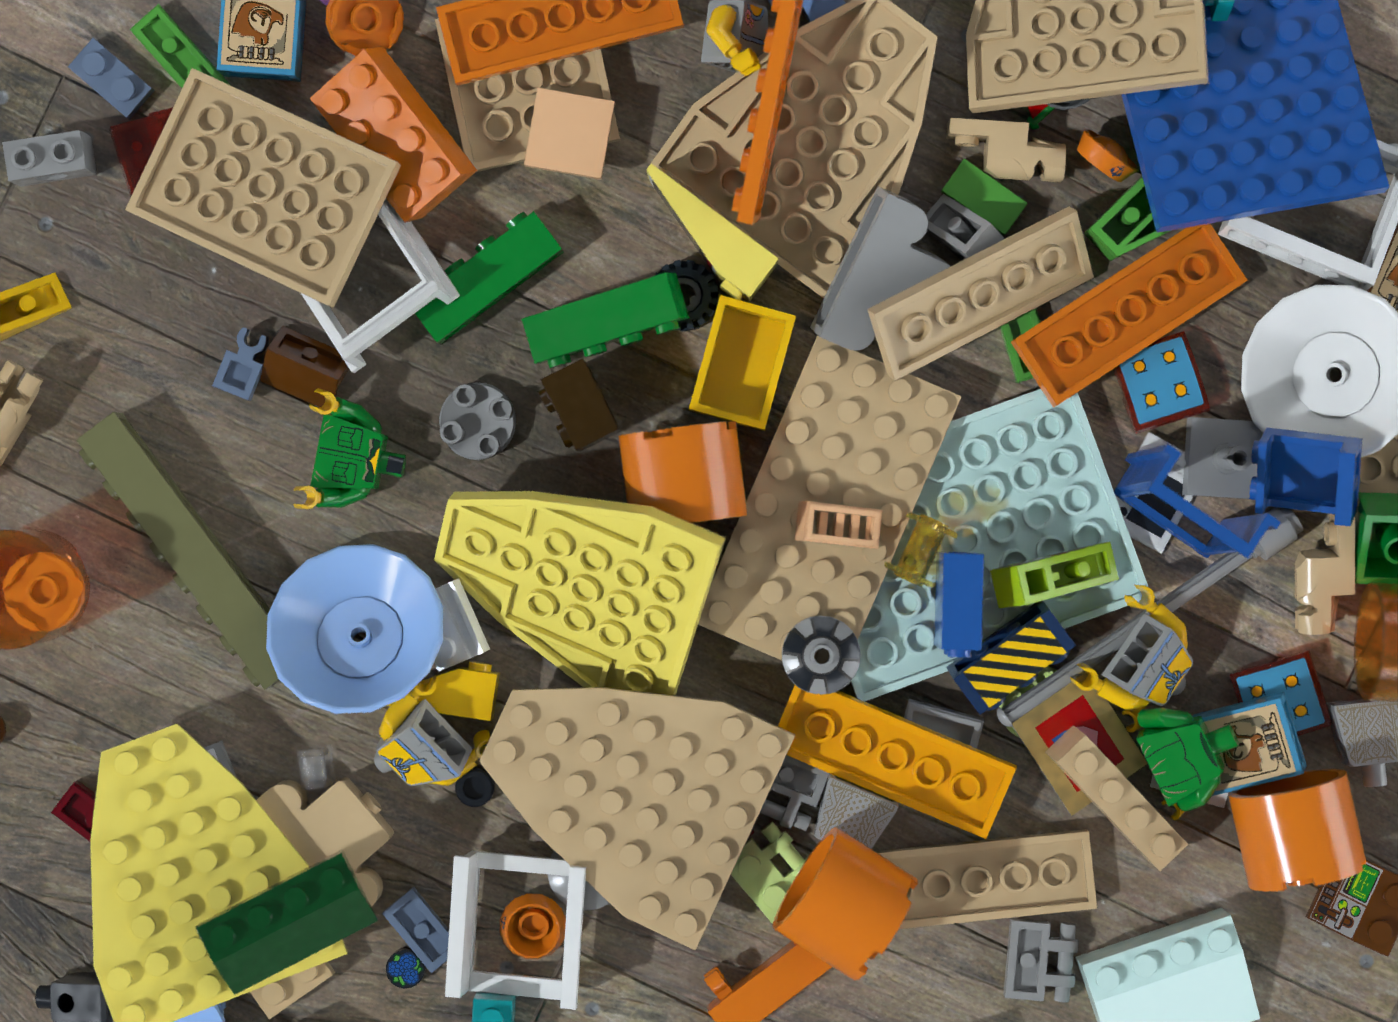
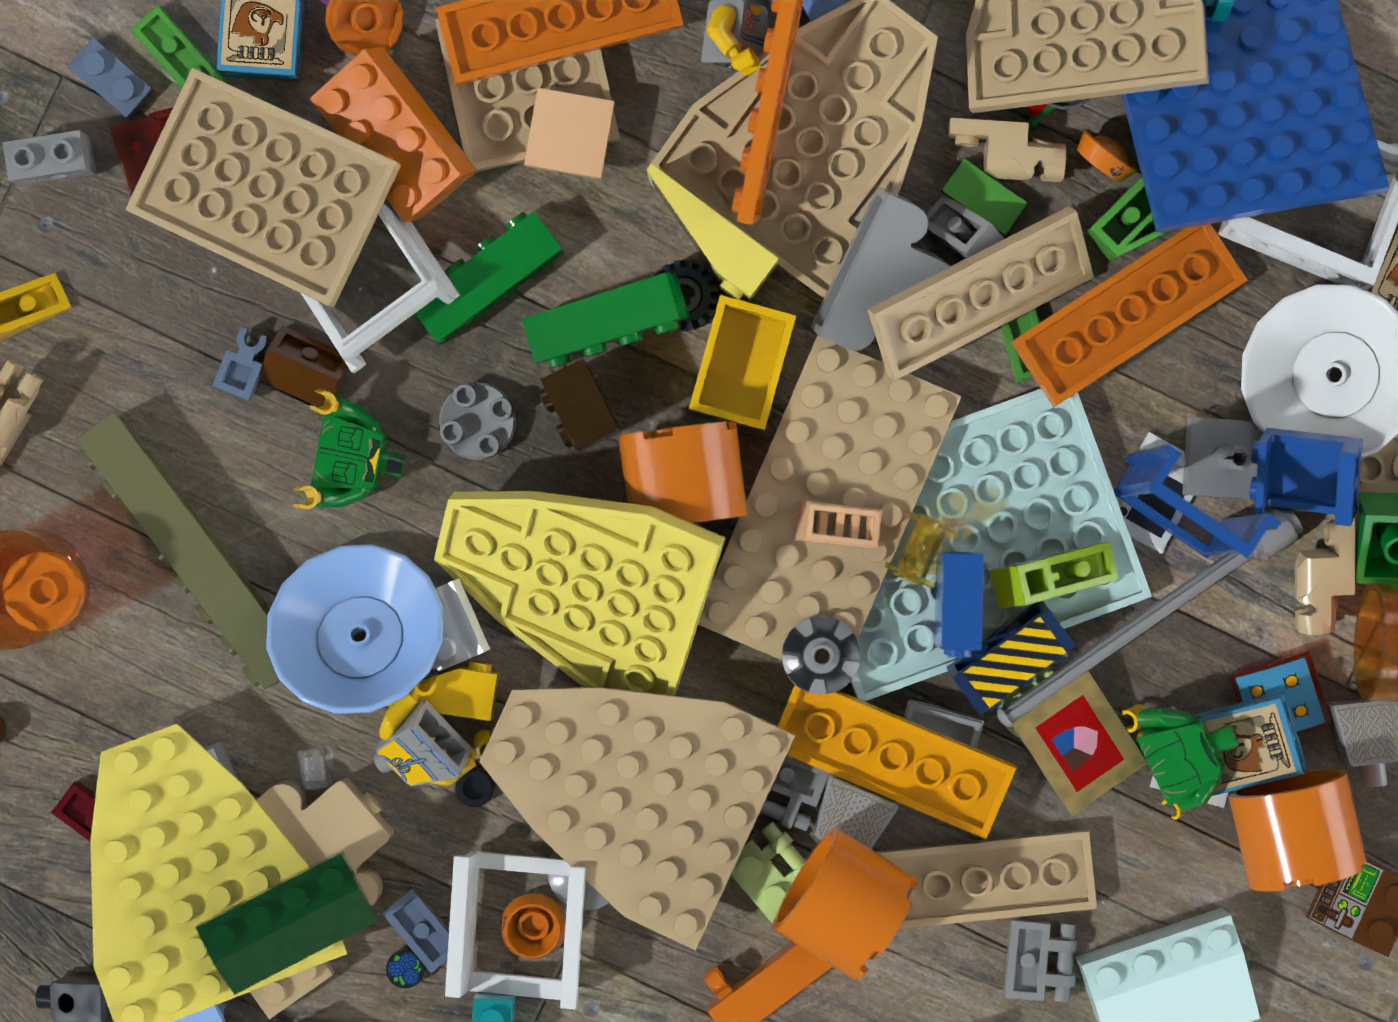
tan brick [1045,725,1188,871] -> none
torso [1070,584,1193,710] -> none
dark azure slope [1113,331,1210,434] -> none

